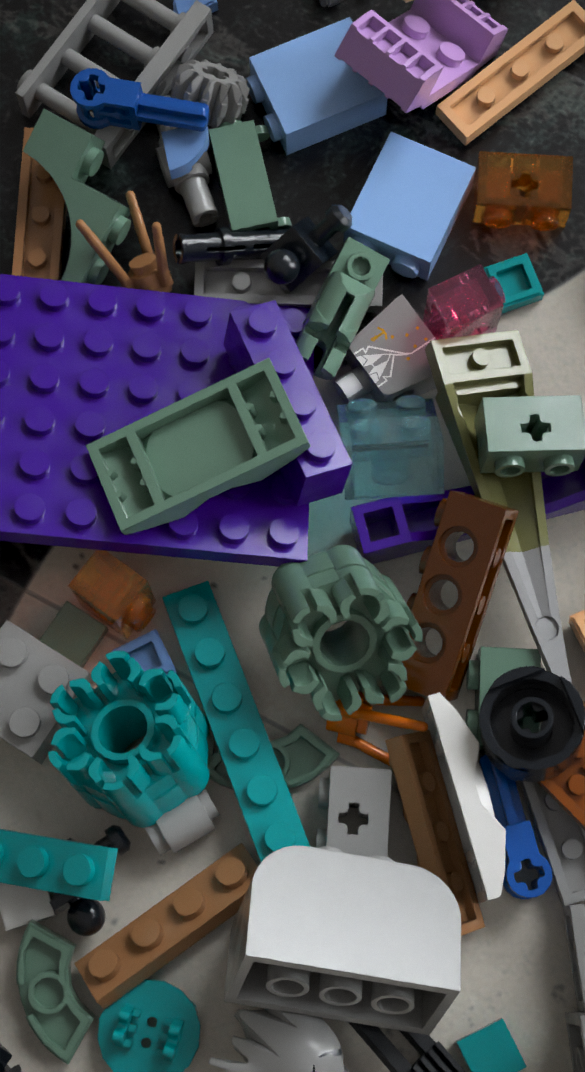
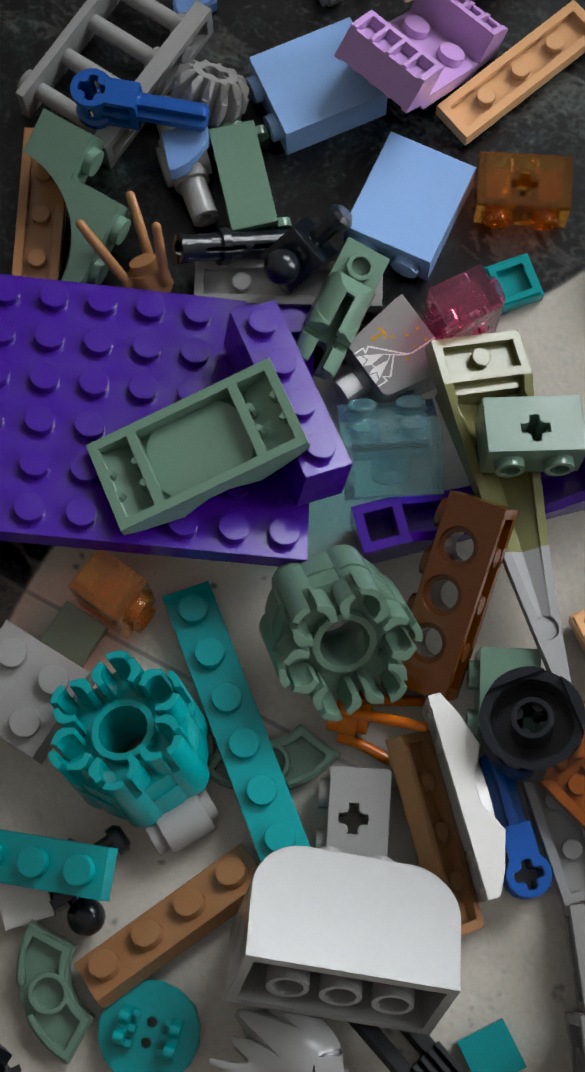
medium blue tile [112,629,178,675] -> none

